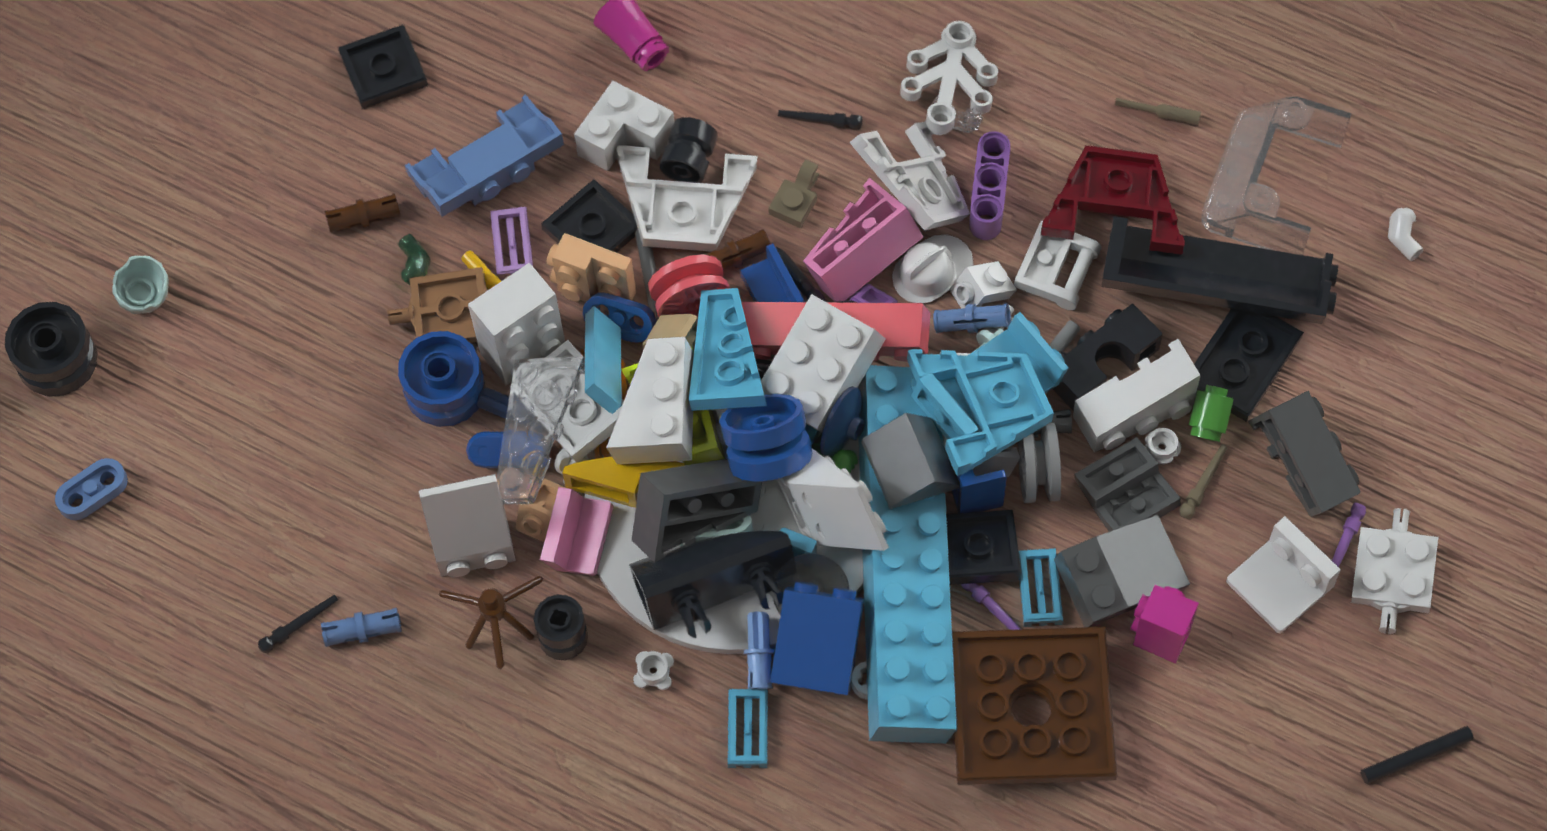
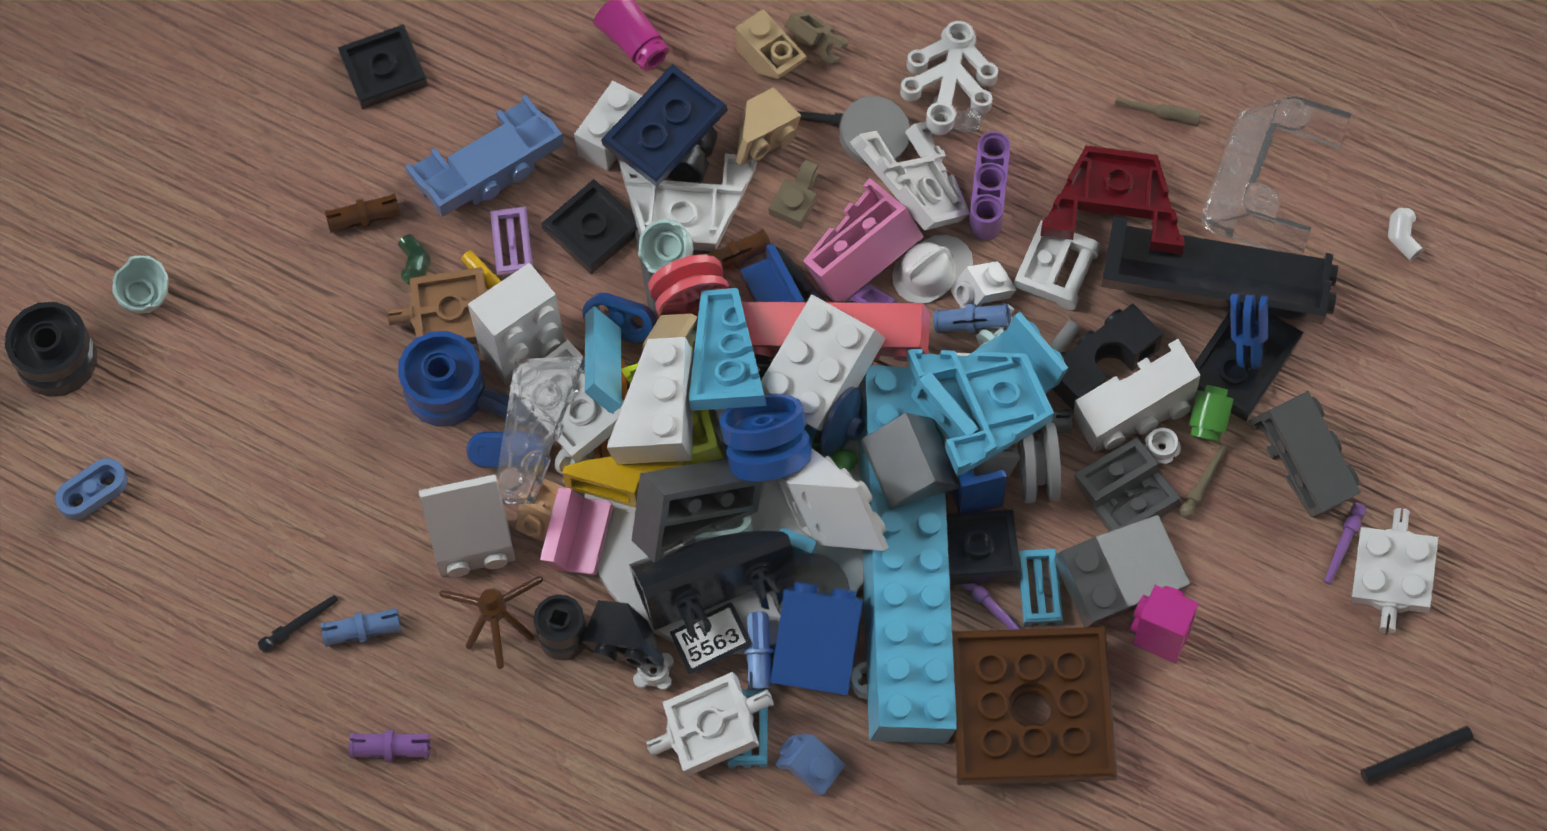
light nougat plate [547,233,636,302] -> none
white bracket [1226,516,1341,633] -> none
none -> medium lavender pin [349,730,431,762]
none -> black slope [581,600,664,668]
none -> dark blue tile [601,64,728,187]
none -> light aqua hair [638,219,694,274]
none -> white plate [646,672,774,776]
none -> sticker [670,602,752,674]
none -> tan slope [735,9,807,79]
none -> tan slope [736,87,801,166]
none -> medium blue bracket [775,734,846,795]
none -> dark tan plate [785,11,849,64]
none -> light grey tile [839,96,910,166]
none -> blue arm [1230,294,1268,370]

